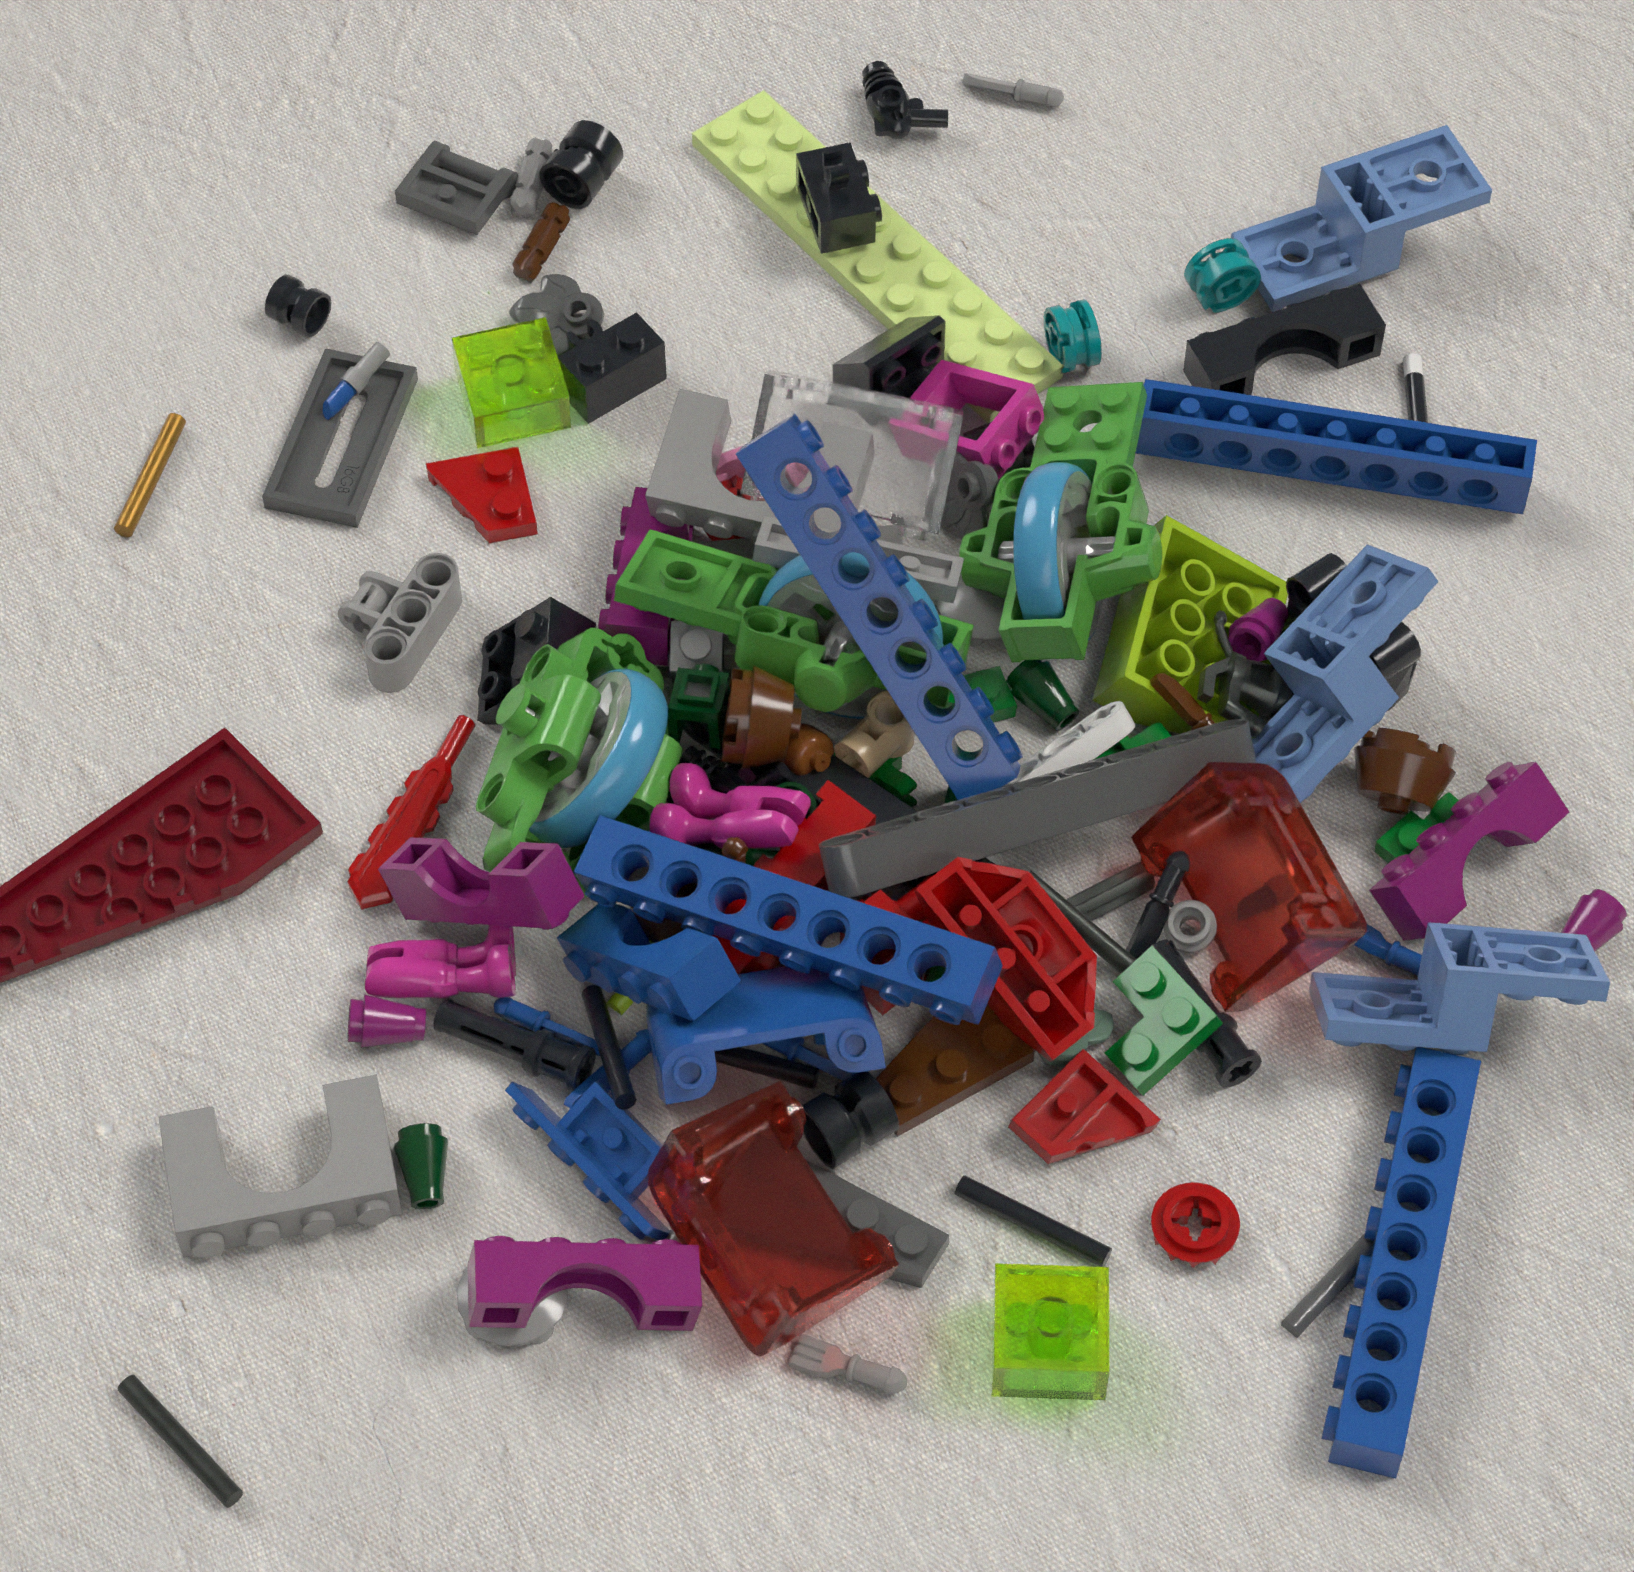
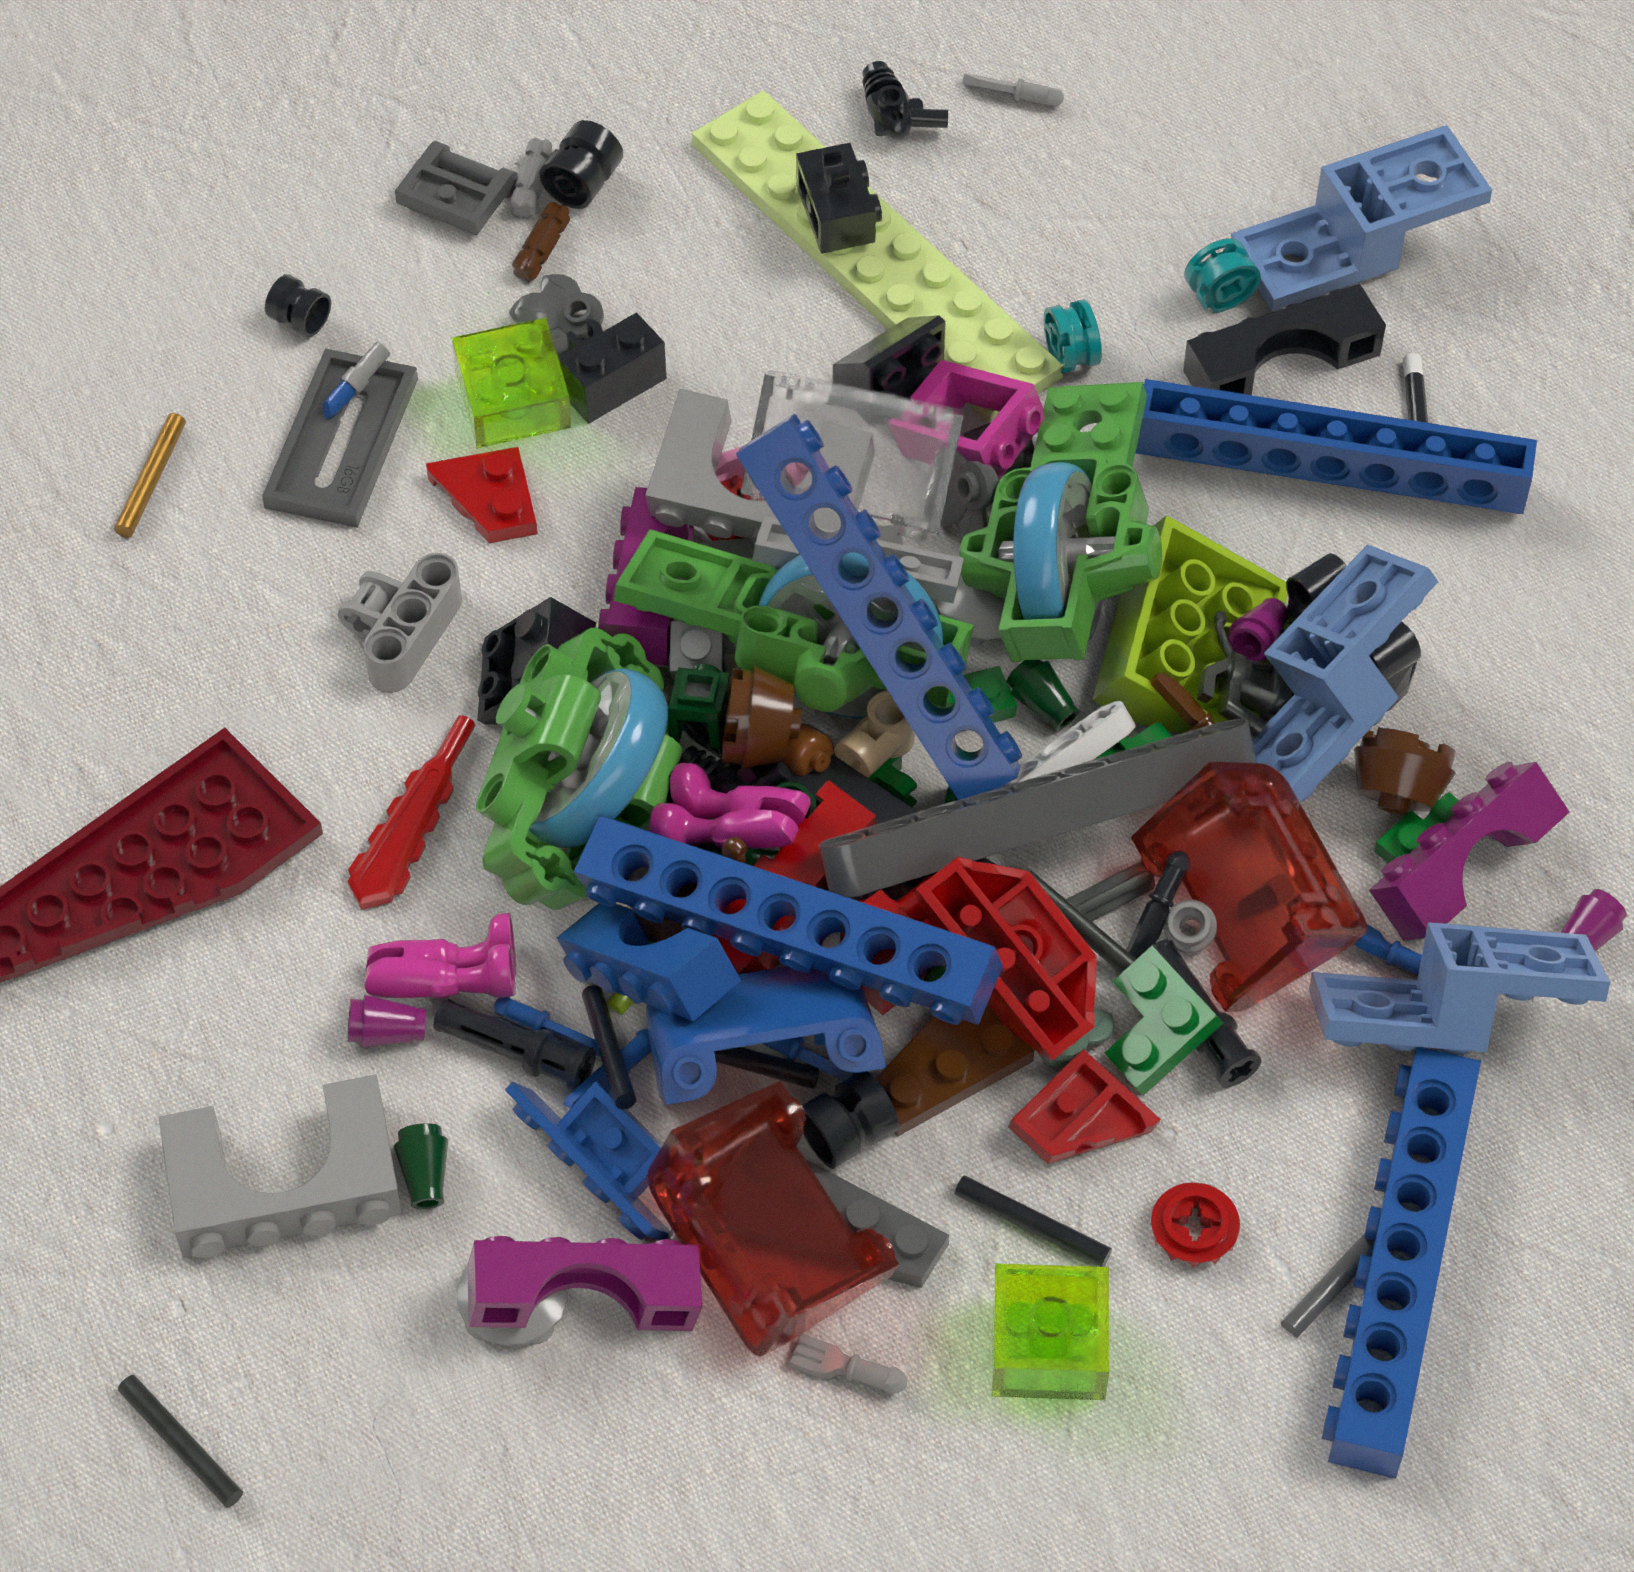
magenta arch [378,837,585,930] -> none

